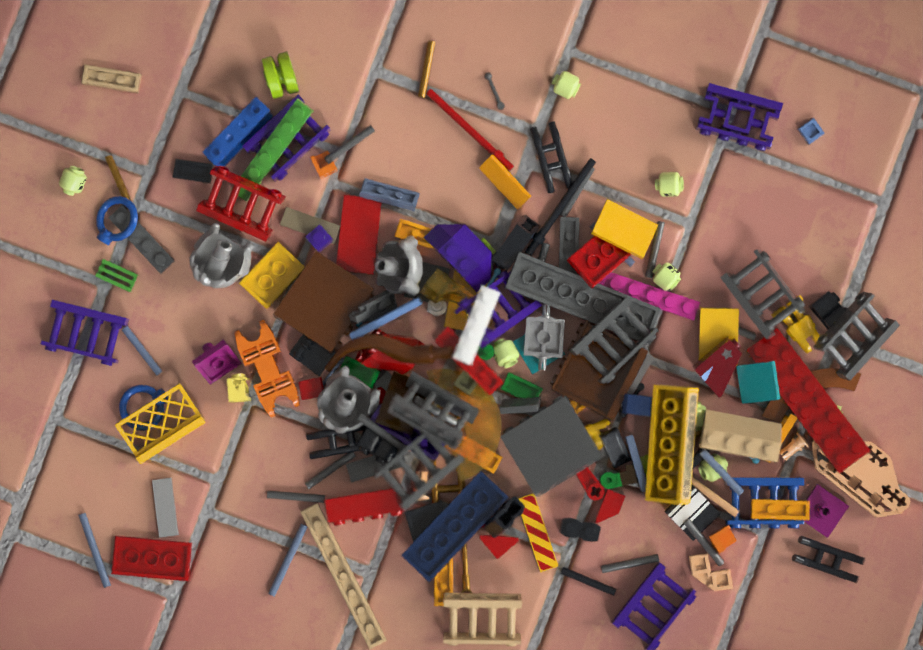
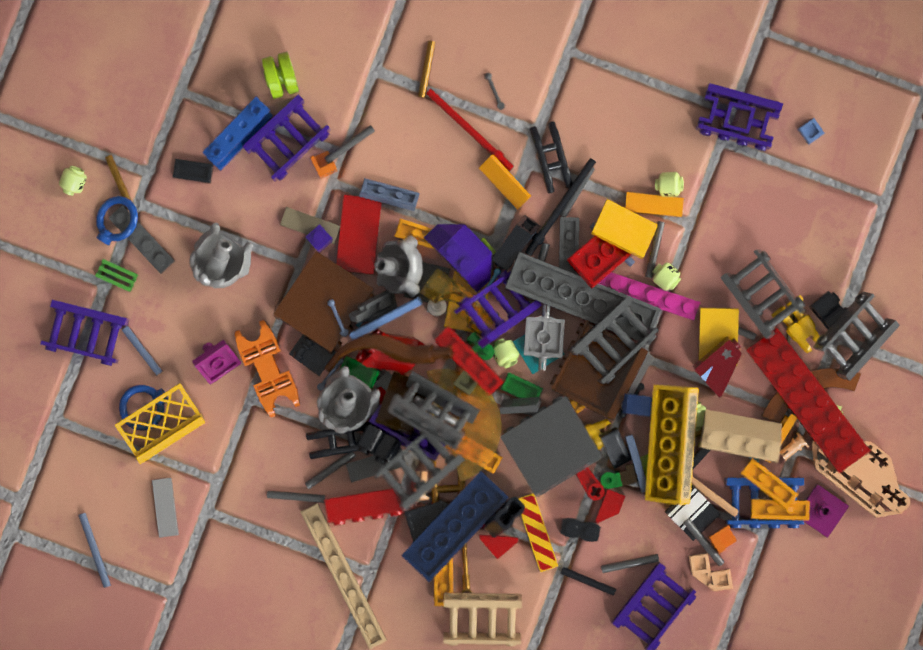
tan tile [81,64,141,93] -> none
red tile [111,536,192,581] -> none
red fence [196,166,286,242] -> none
light yellow hinge [227,374,251,403] -> none
bright green plate [231,99,314,202] -> none
yellow tile [239,242,305,309] -> none
sand blue bar [268,524,308,597] -> none
red slope [298,377,324,400] -> none
dark grey bar [357,413,408,451] -> none
white plate [453,286,500,365] -> none
yellowish green head [551,71,581,99] -> none
yellowish green head [698,454,728,482] -> none
sand blue bar [699,449,744,496] -> none
teal tile [736,361,780,404] -> none
black piece [792,536,865,583] -> none
none -> sand blue hinge [327,299,348,337]
none -> light orange tile [625,192,684,217]
none -> light orange tile [740,458,798,509]

